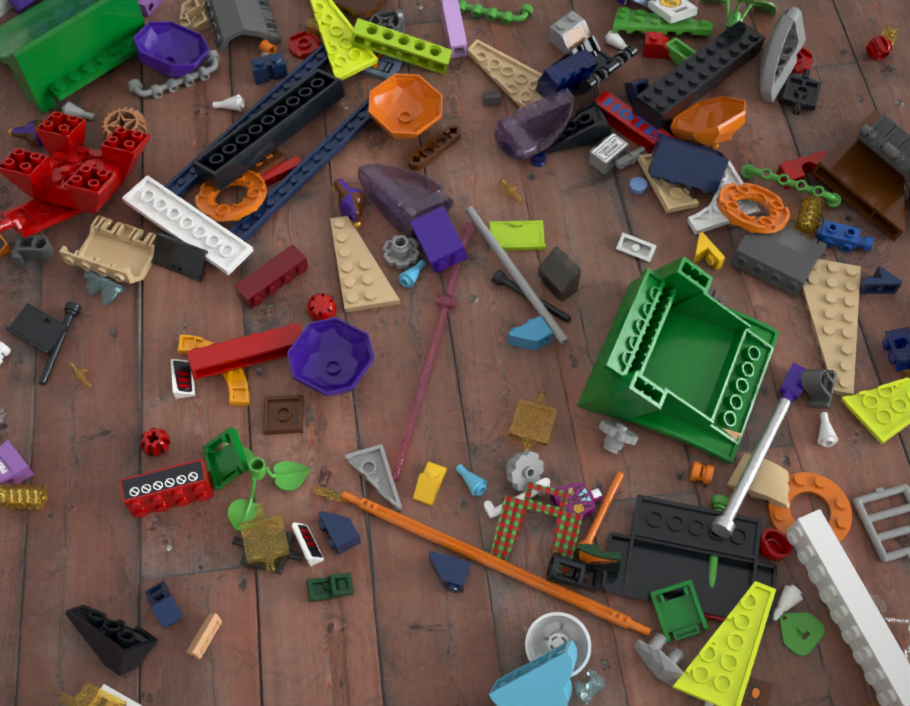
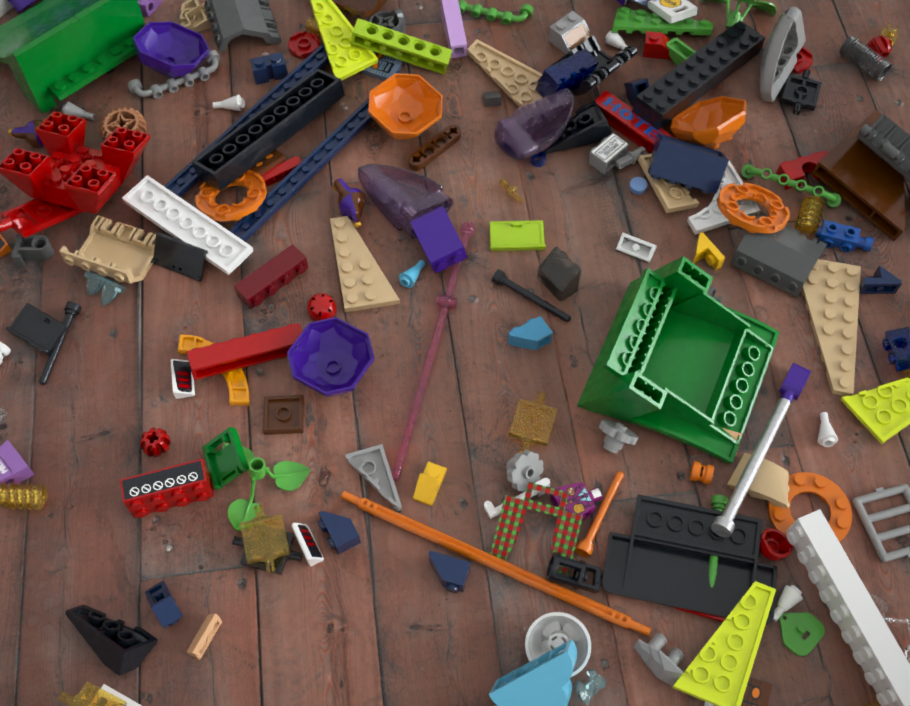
clear yellow piece [68,361,92,387] -> none
orange axle [259,40,277,55] -> none
dark green slope [306,573,354,602] -> none
clear yellow piece [313,486,348,503] -> none
light grey plant [383,235,419,270] -> none
medium azure cone [456,464,488,496] -> none
light grey piece [465,206,569,345] -> none
slope [577,544,621,571] -> none
green container [649,579,709,643] -> none
dark grey pin [801,369,837,409] -> none
none -> dark grey piece [839,36,892,81]

